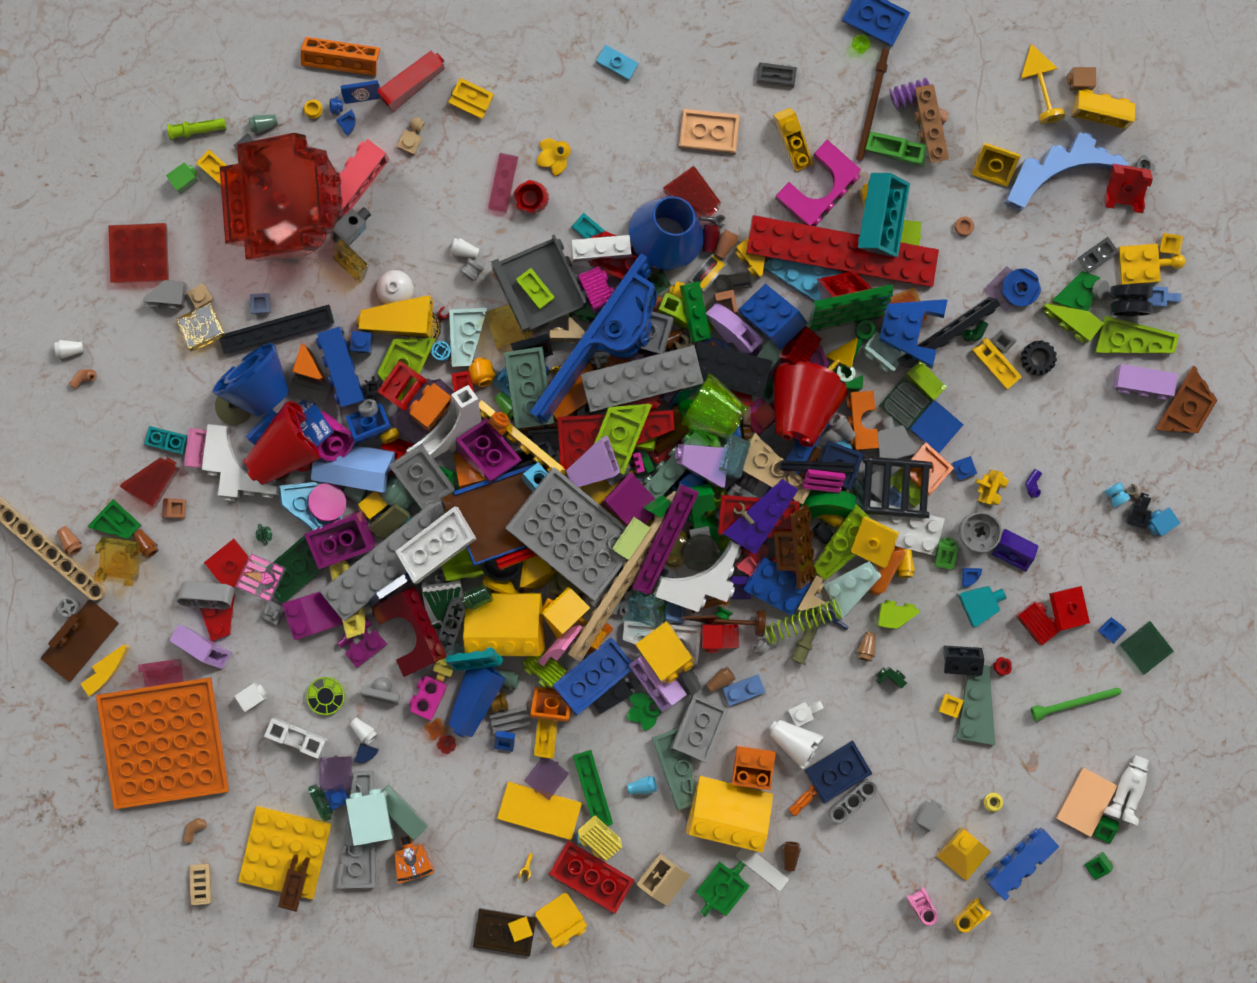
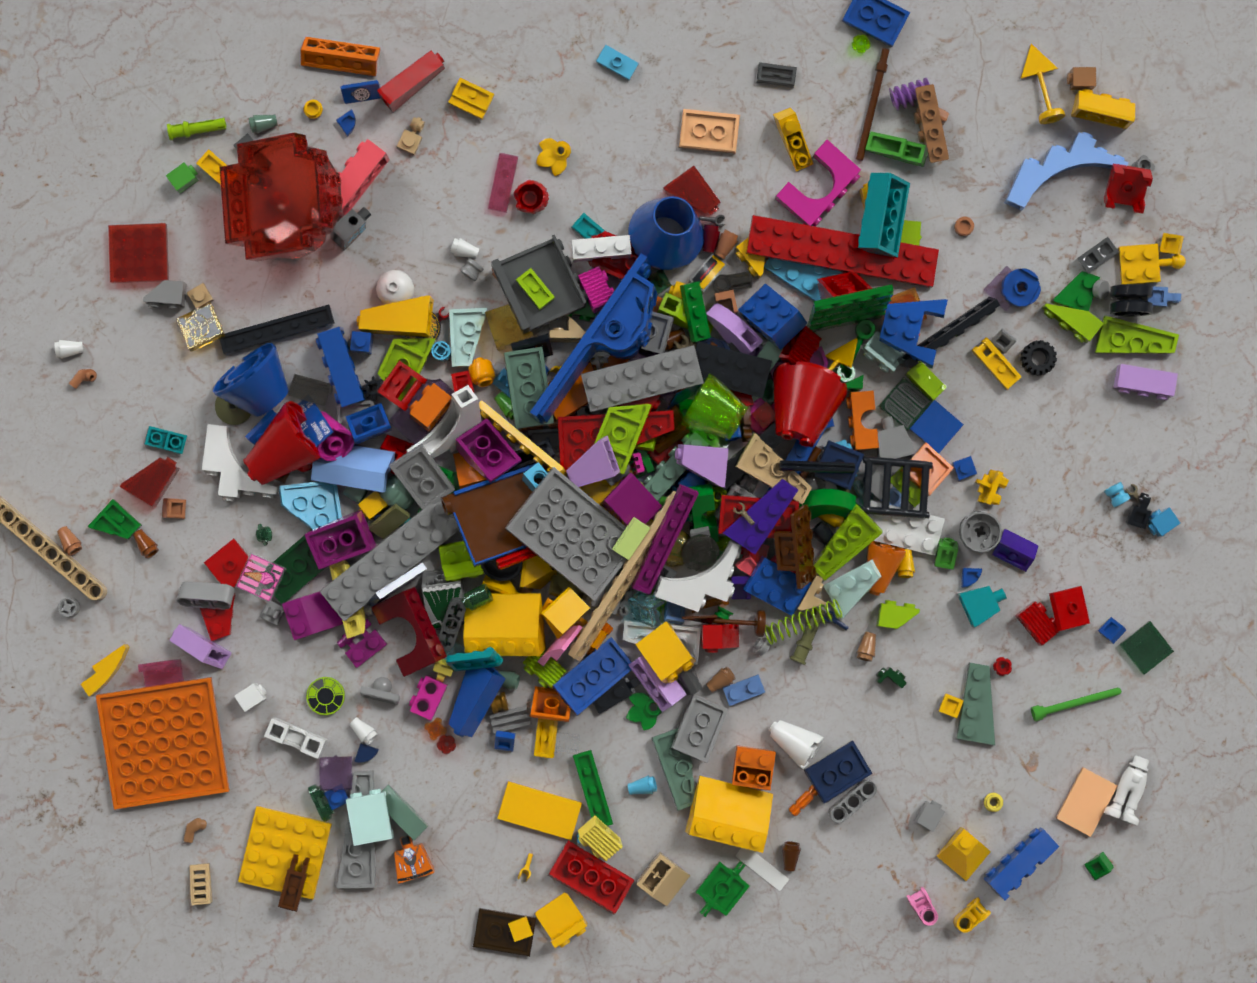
reddish brown bracket [41,600,119,682] -> none
clear yellow panel [94,537,140,586] -> none
bright pink plate [184,428,207,468] -> none
sand blue plate [250,293,271,314] -> none
orange slope [293,344,327,383] -> none
dark pink tile [308,483,346,521] -> none
blue plate [329,96,343,115] -> none
clear yellow tile [333,239,369,283] -> none
light grey tile [358,399,378,417] -> none
yellow tile [380,428,400,444] -> none
white plate [395,506,476,584] -> none
orange plate [488,412,510,435] -> none
clear purple piece [524,757,570,800] -> none
green slope [643,496,671,518] -> none
clear light blue slope [719,434,751,478] -> none
white plate [788,700,824,727] -> none
dark pink tile [803,469,846,493] -> none
light grey cone [829,413,856,441] -> none
yellow plate [851,516,900,568] -> none
black bracket [943,645,985,676] -> none
dark green arm [962,320,989,342] -> none
yellow slope [972,143,1021,187] -> none
dark purple arm [1025,469,1042,498] -> none
green slope [1092,815,1119,844] -> none
dark orange wing [1155,366,1218,434] -> none

